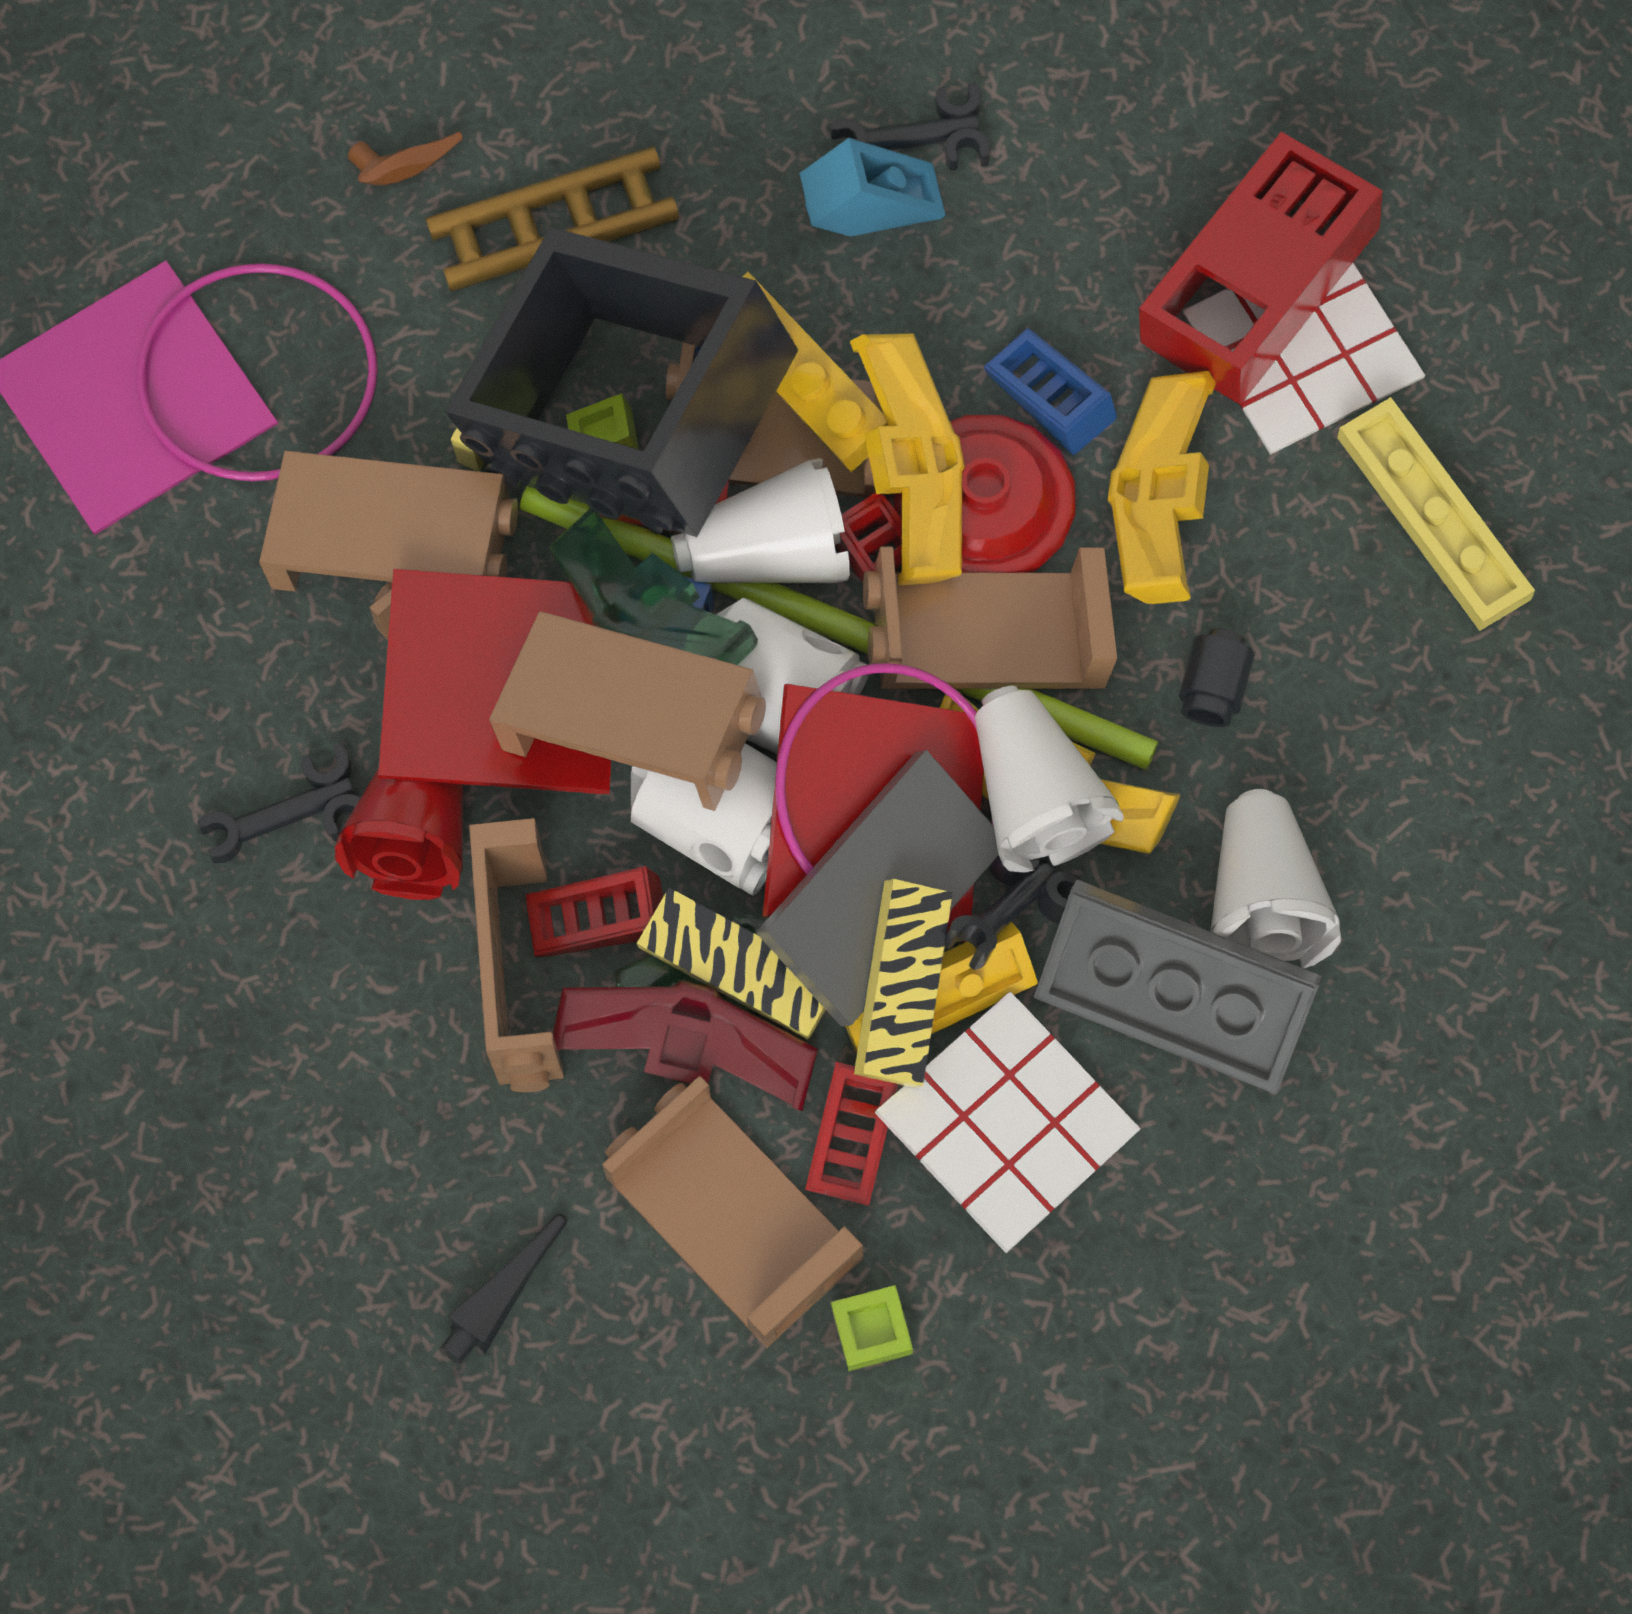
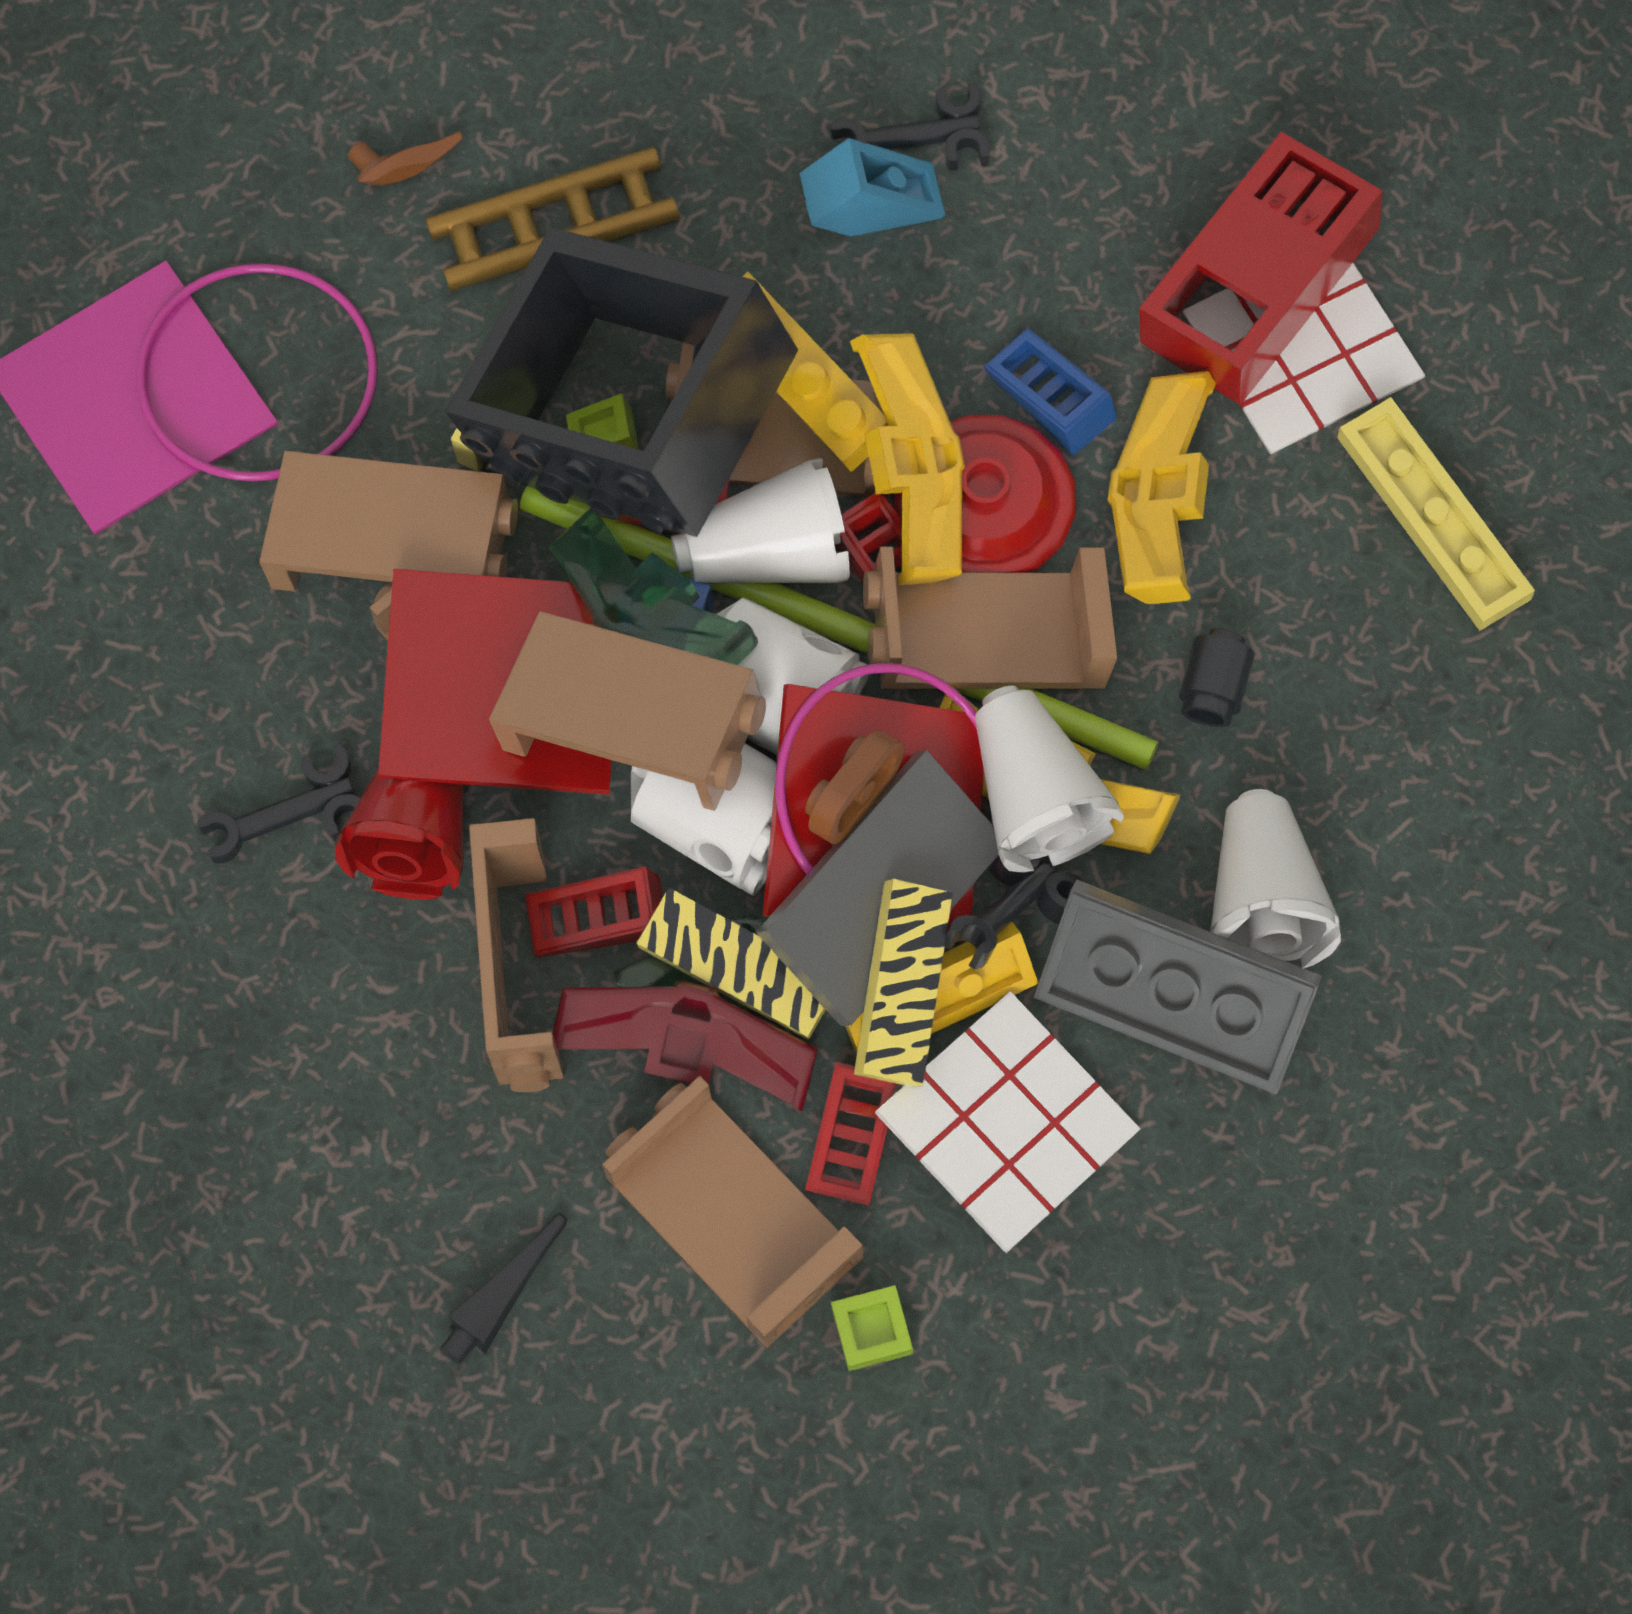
none -> dark orange plate [805,730,904,844]

